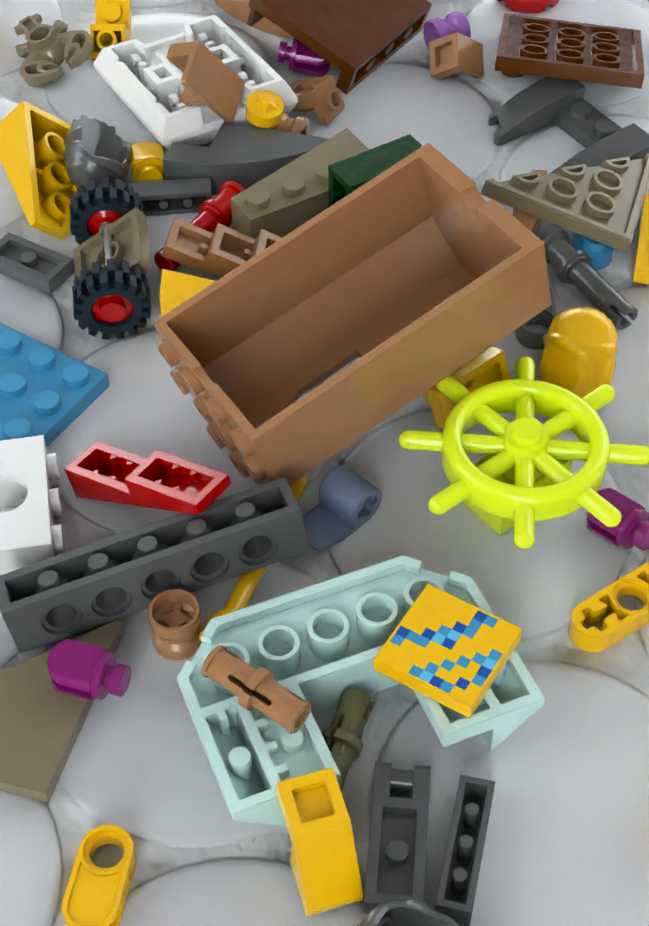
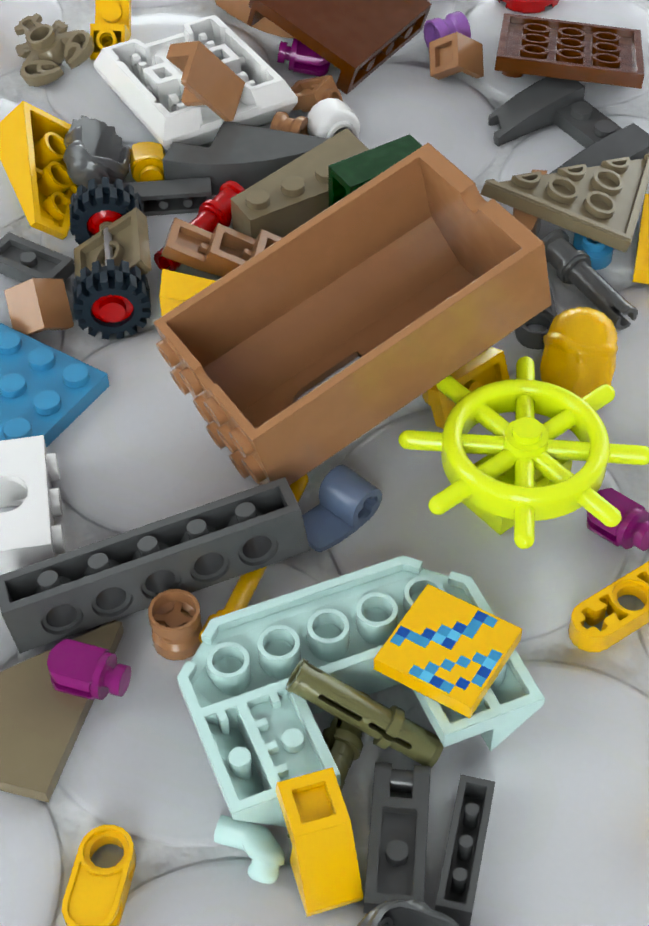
red slope [64,441,232,515] -> none
medium nougat pin [201,645,312,734] -> none
yellow tile [245,90,284,128] -> none
none -> medium nougat panel [4,278,74,336]
none -> light aqua arm [214,815,285,884]
none -> olive pin [286,658,444,768]
none -> white head [307,98,361,139]

